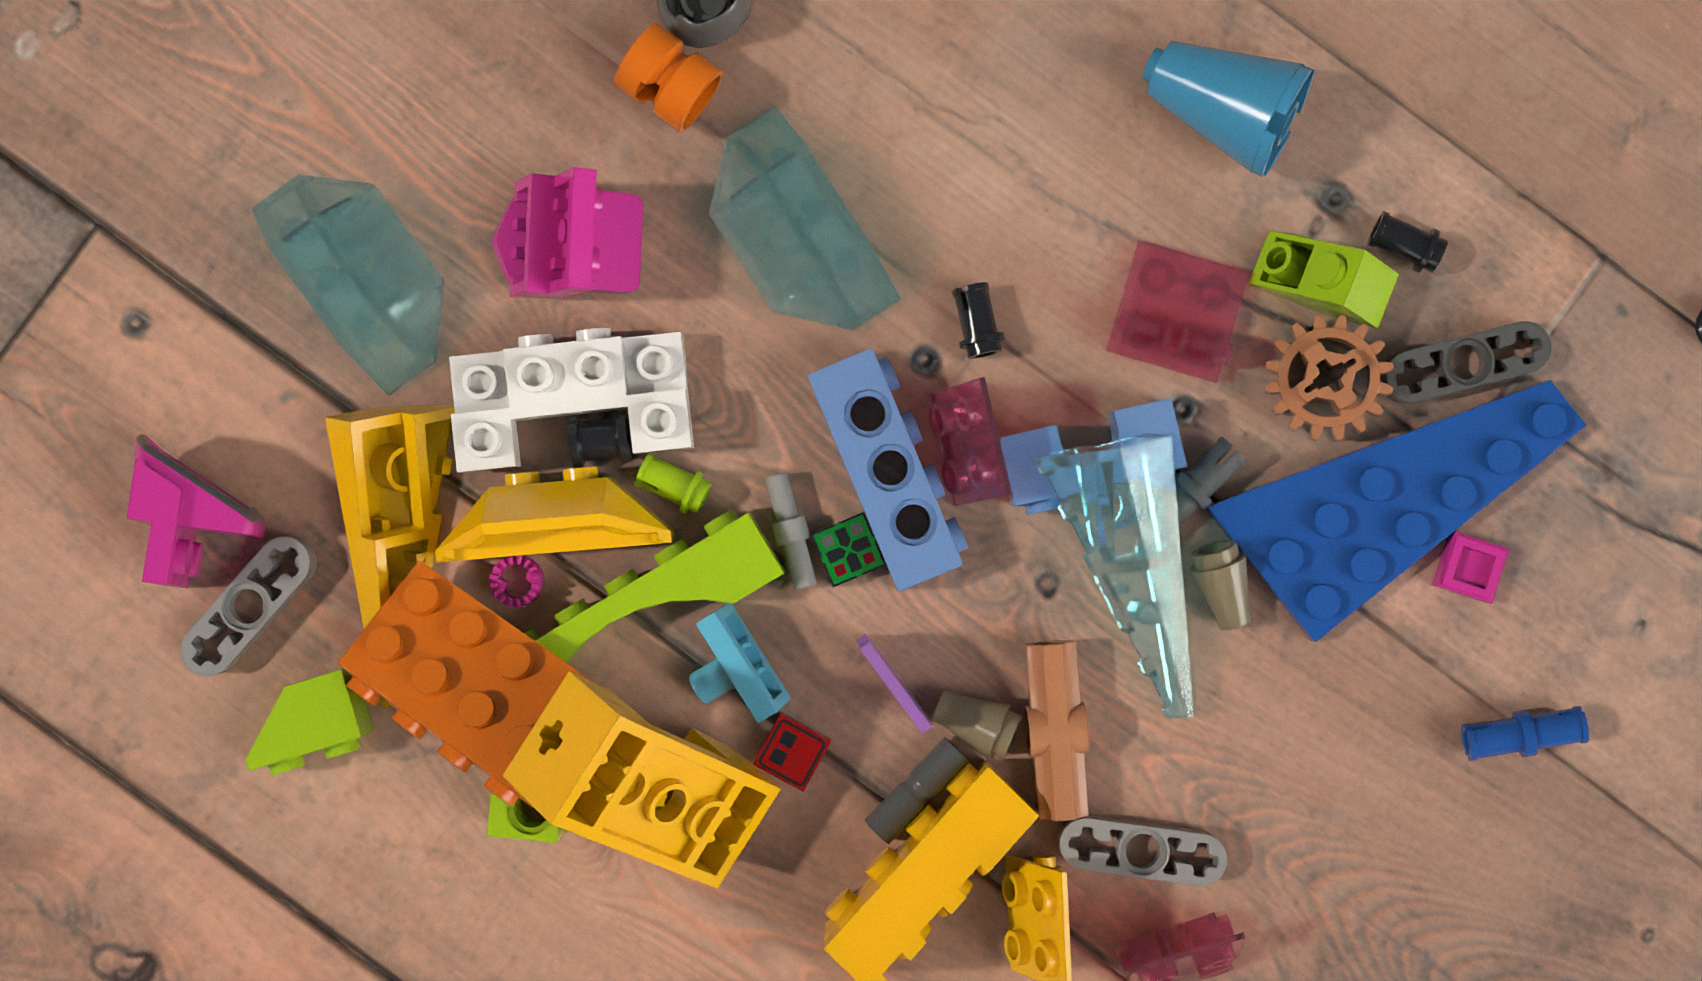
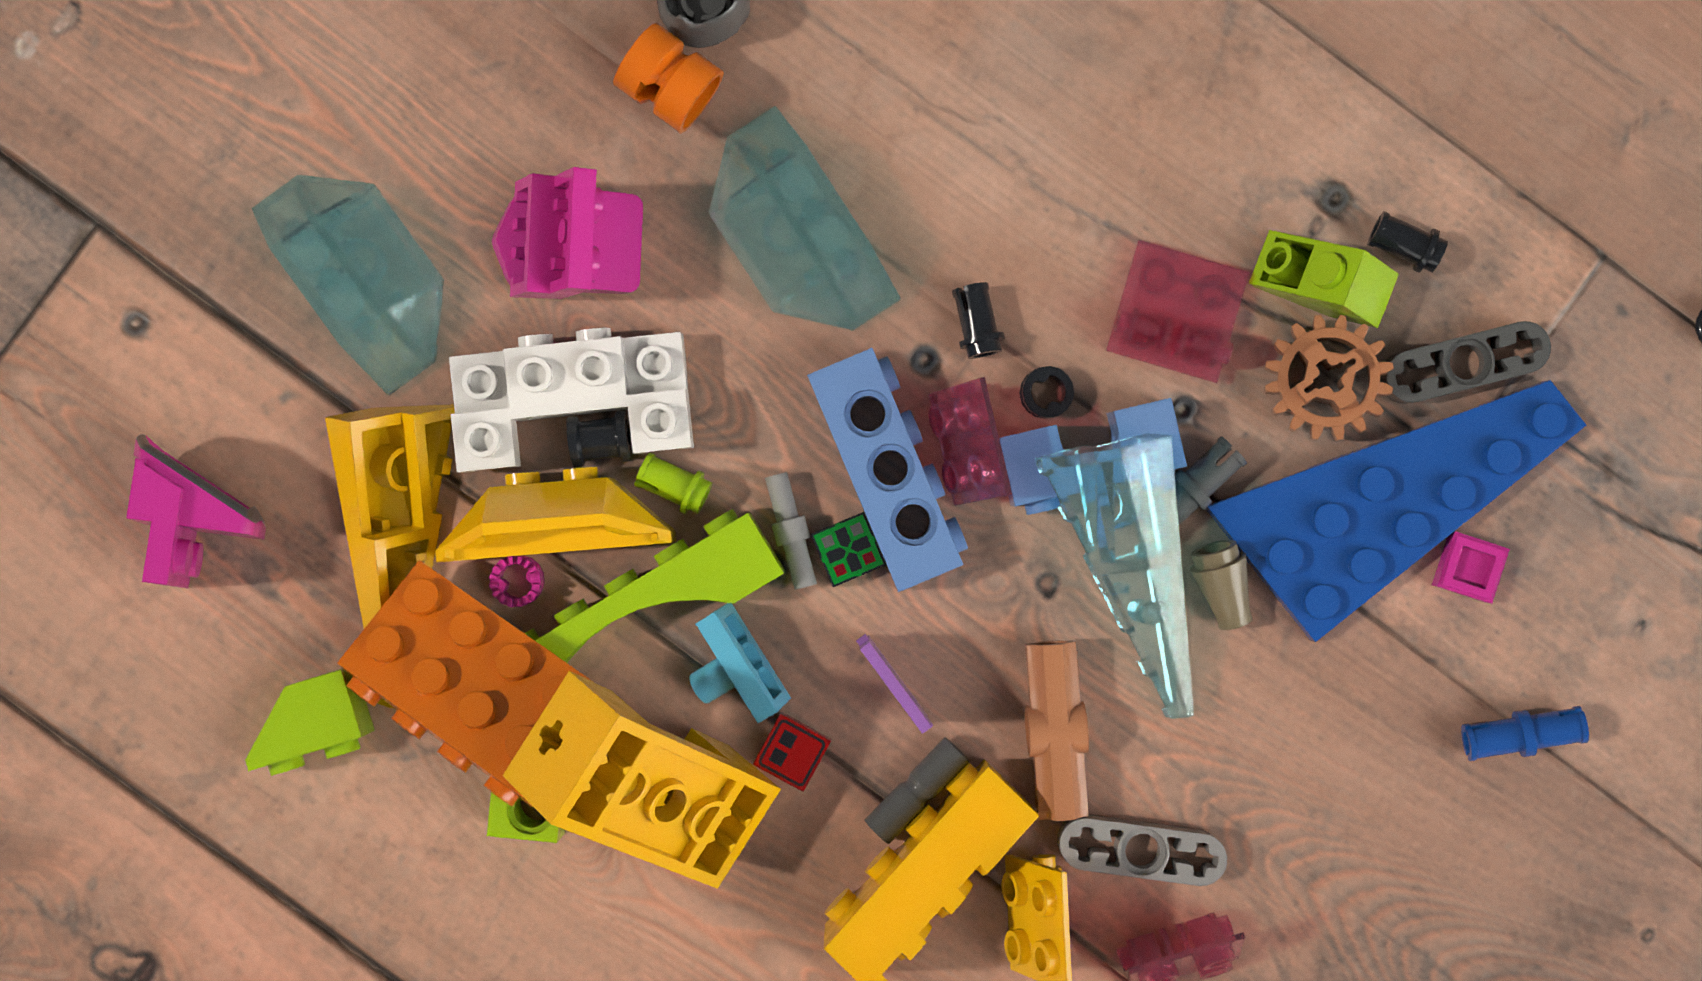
light grey beam [181,536,317,676] -> none
dark tan cone [932,689,1023,759] -> none
dark azure cone [1142,41,1315,177] -> none
none -> black bush [1019,366,1074,419]

